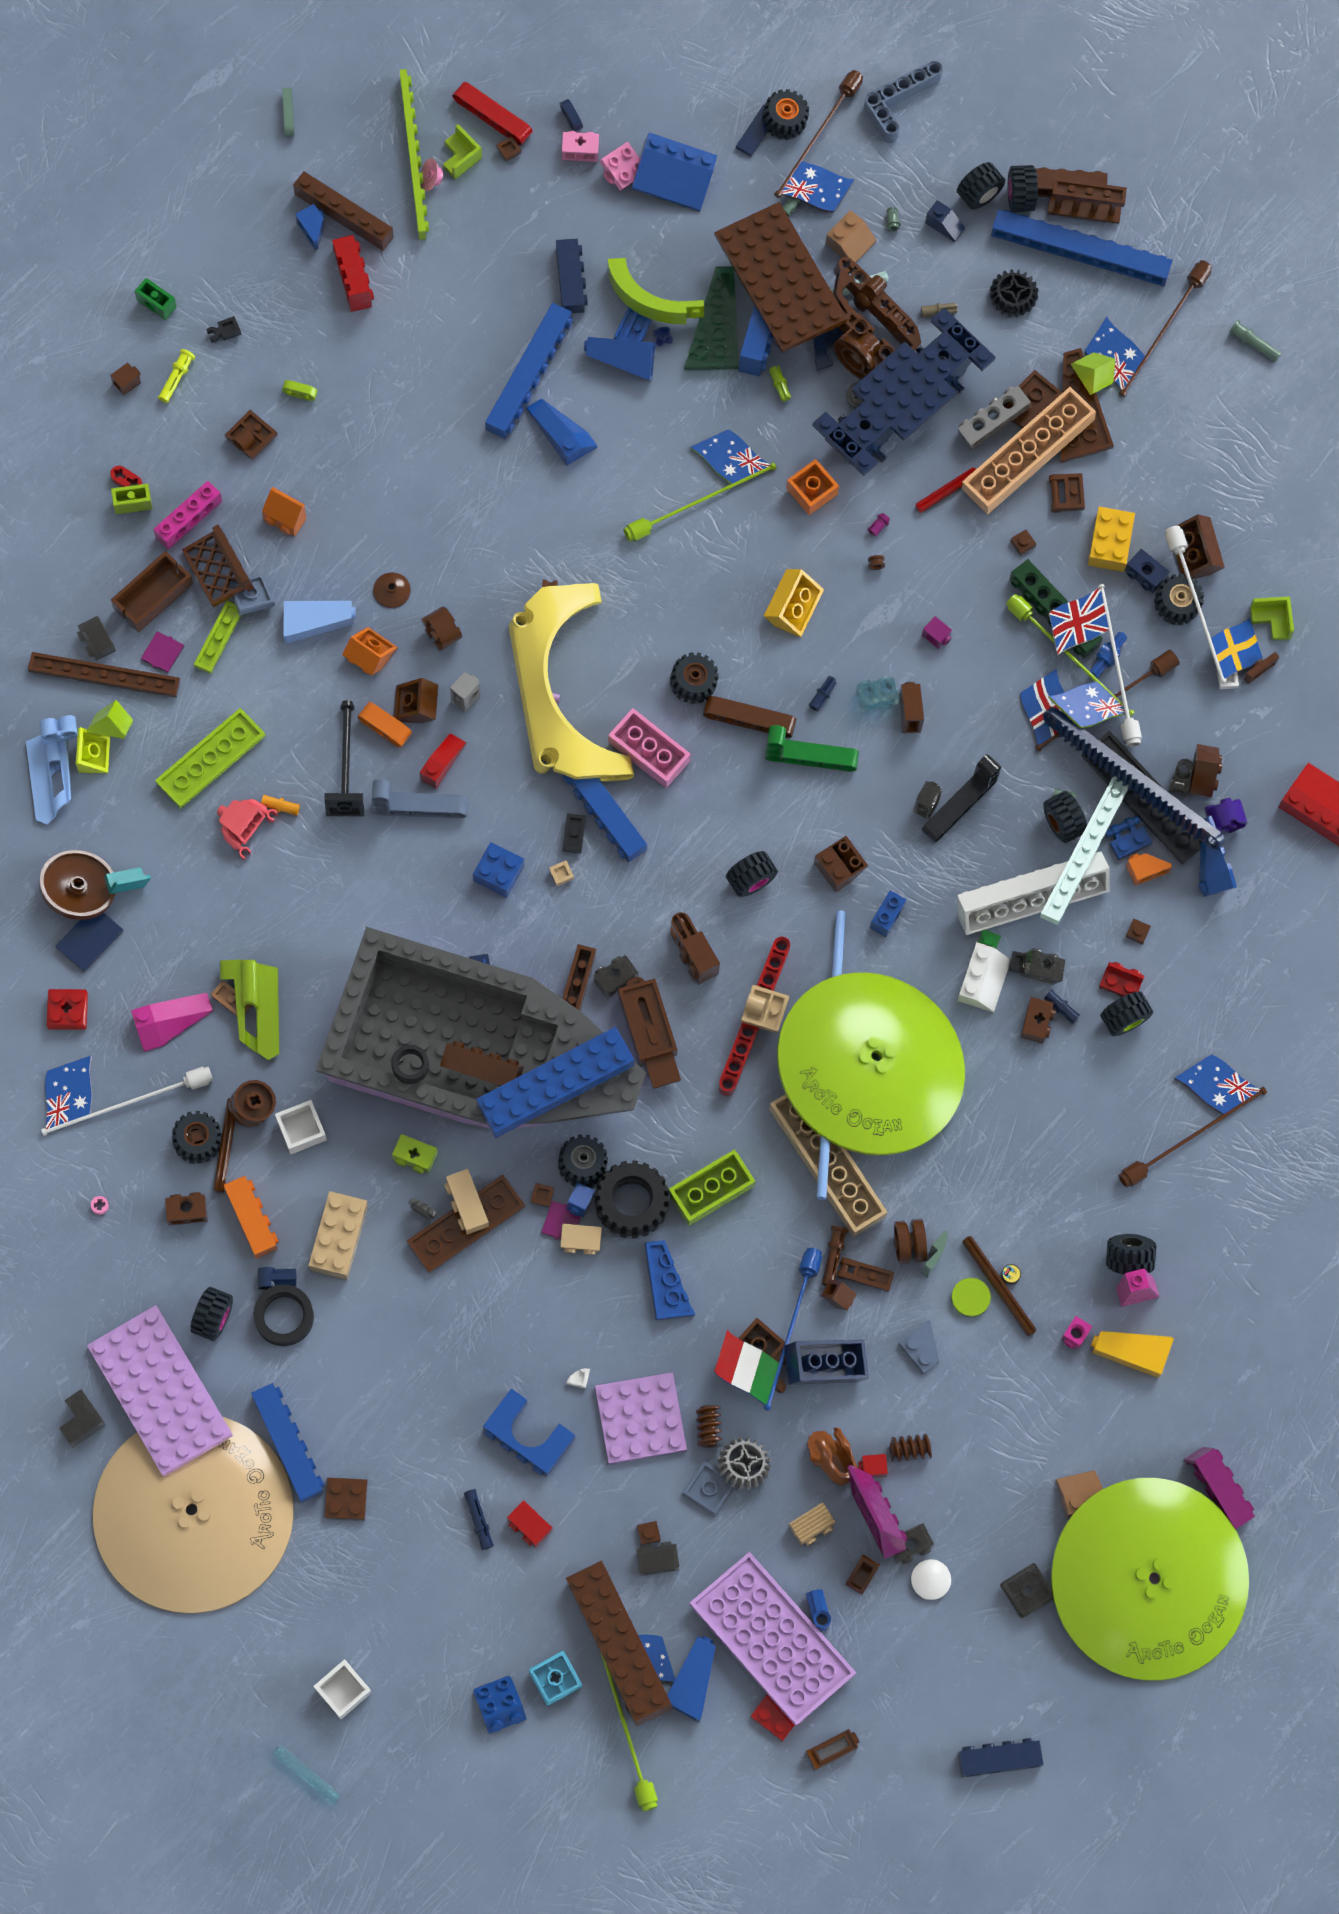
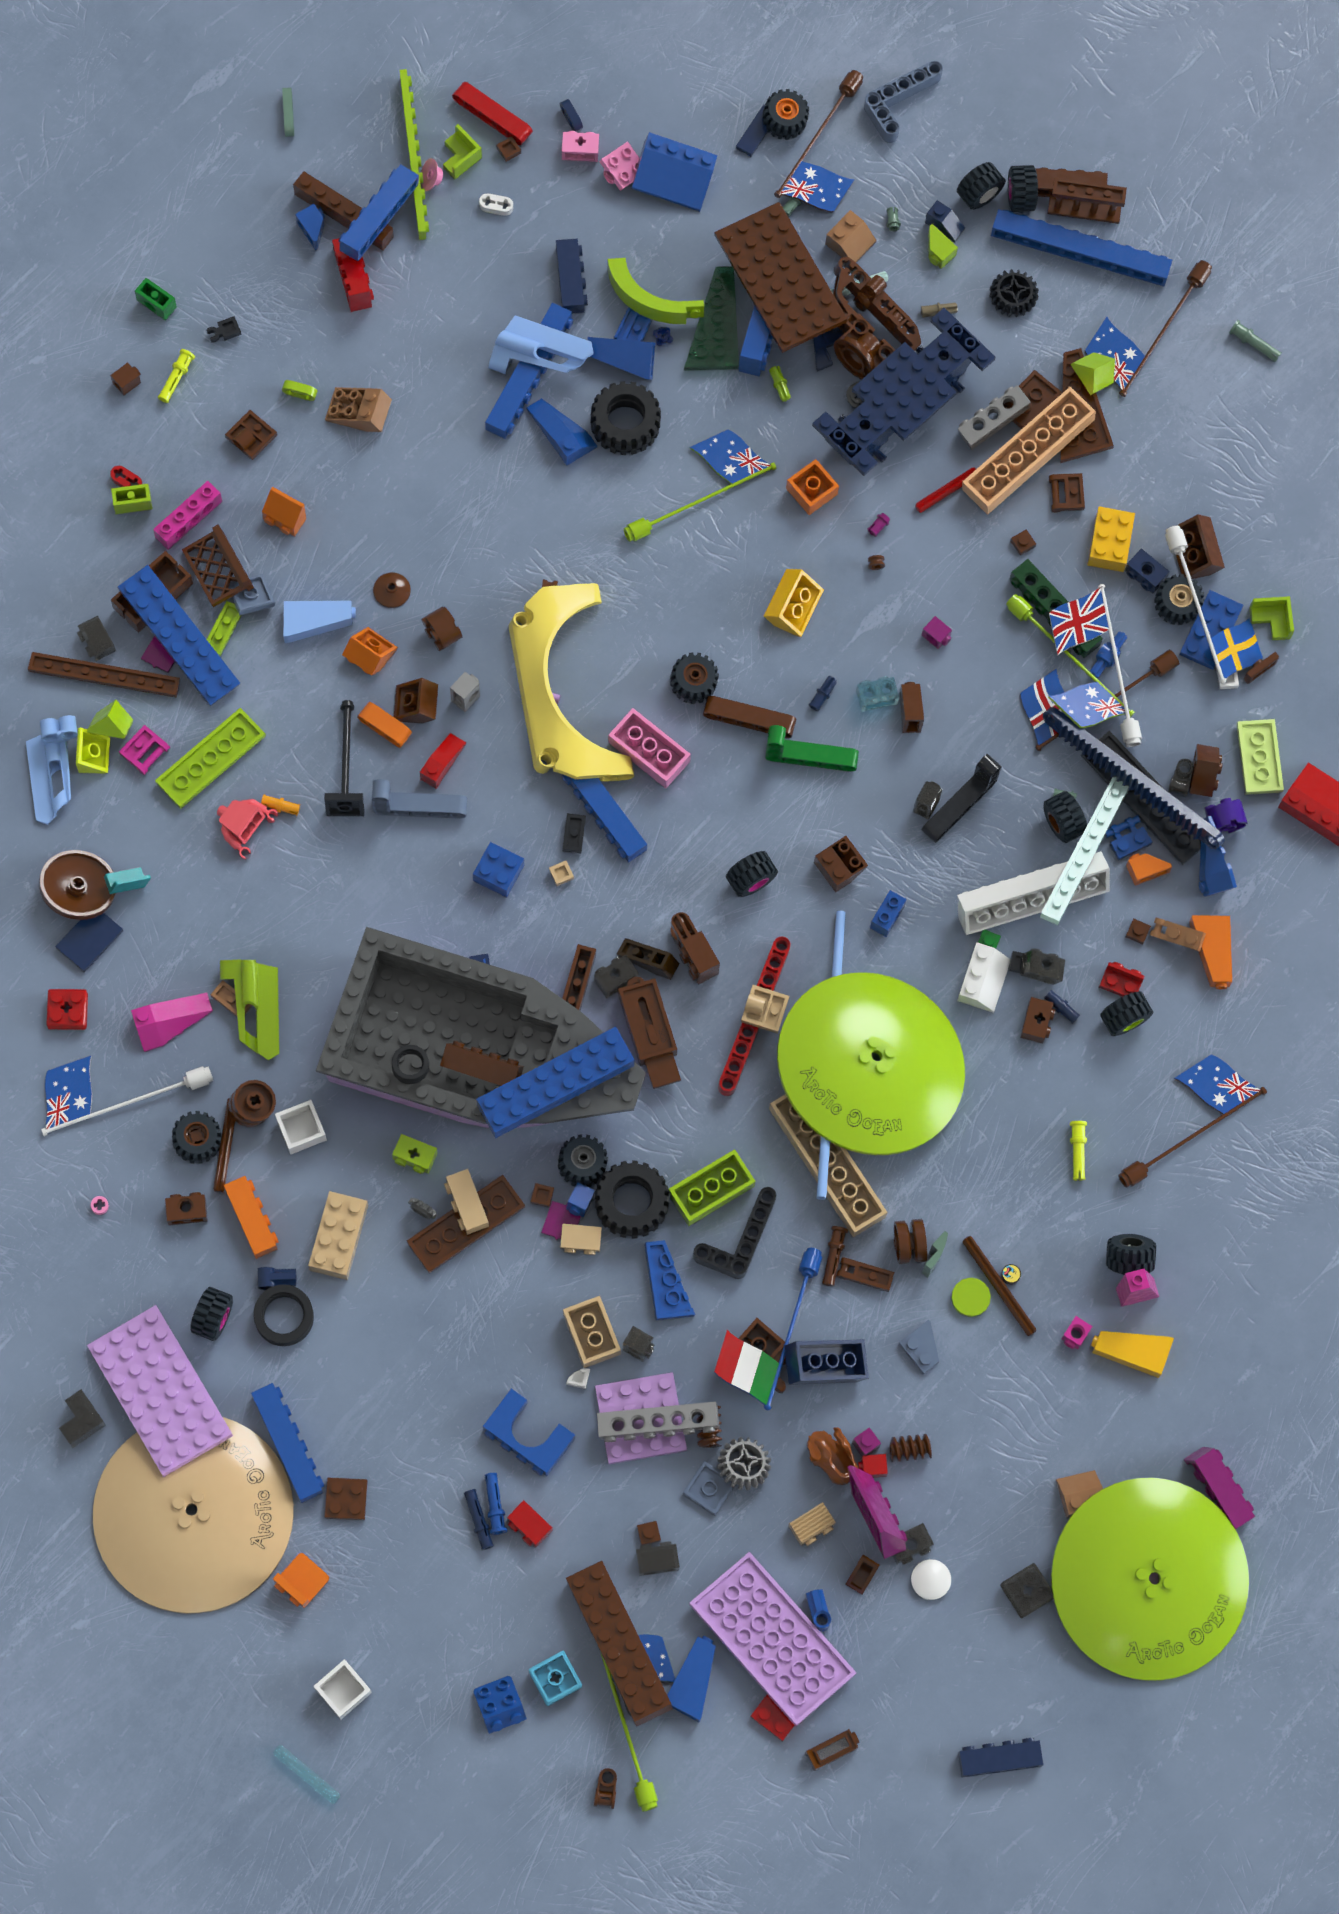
reddish brown brick [821,1279,857,1311] -> none
none -> blue plate [117,565,240,706]
none -> dark pink plate [119,725,170,775]
none -> orange bracket [273,1553,329,1608]
none -> medium nougat slope [325,387,392,432]
none -> blue brick [339,164,419,261]
none -> white beam [479,194,513,216]
none -> blue pin [484,1473,508,1535]
none -> light blue panel [488,315,593,375]
none -> tan brick [563,1296,621,1368]
none -> black tyre [590,381,661,455]
none -> reddish brown piece [594,1768,617,1809]
none -> light grey brick [597,1402,719,1442]
none -> dark brown slope [617,938,680,980]
none -> clear smoke brick [622,1326,655,1362]
none -> black beam [693,1187,777,1279]
none -> magenta brick [852,1427,881,1456]
none -> lime slope [928,224,958,269]
none -> neon yellow pin [1070,1121,1087,1181]
none -> medium nougat plate [1150,917,1206,951]
none -> blue plate [1179,590,1244,670]
none -> orange slope [1189,915,1232,990]
none -> yellowish green plate [1236,719,1284,795]

